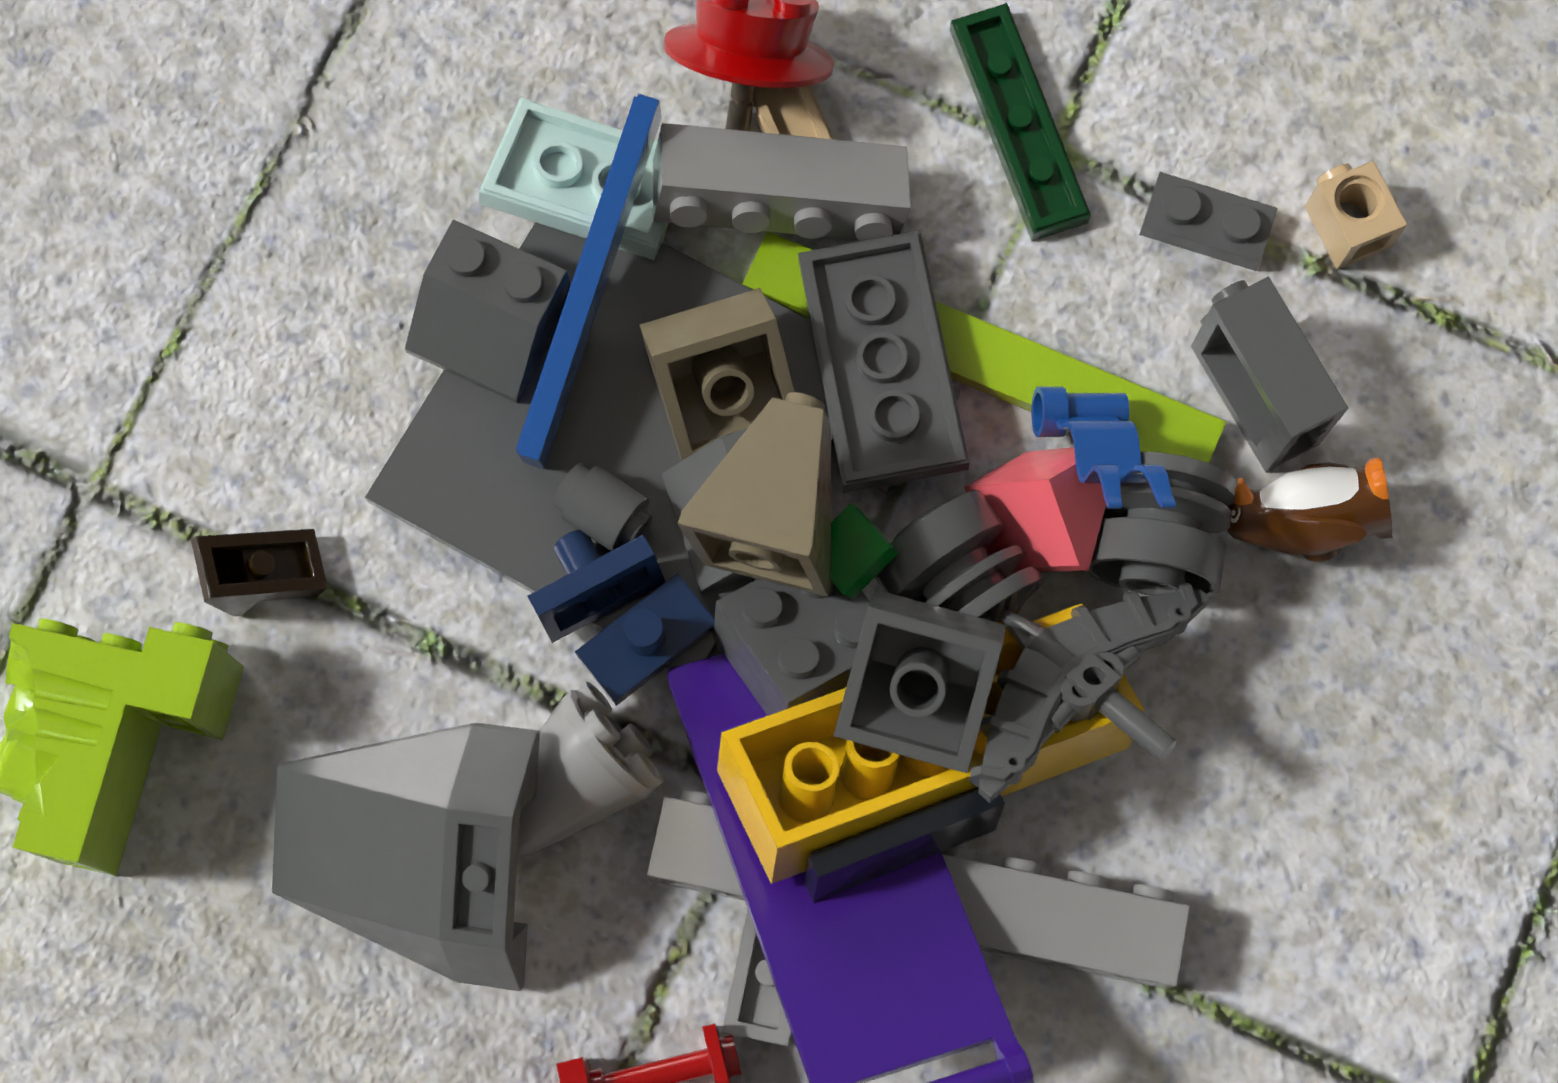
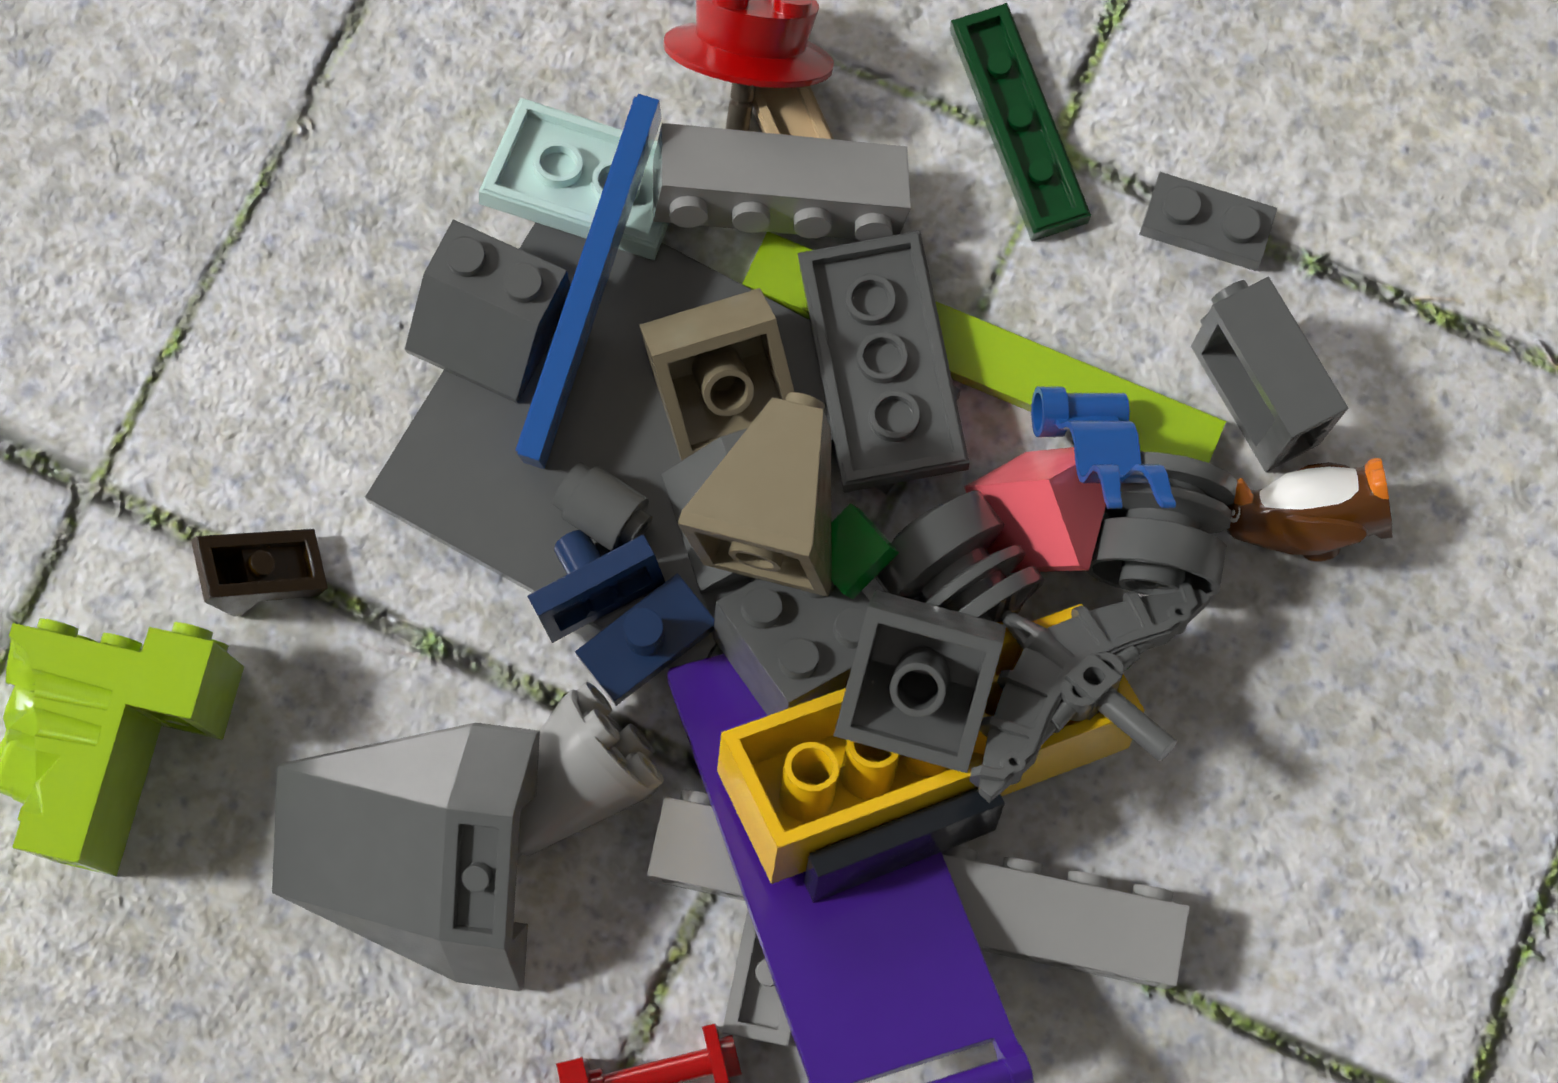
tan brick [1305,161,1407,270] -> none

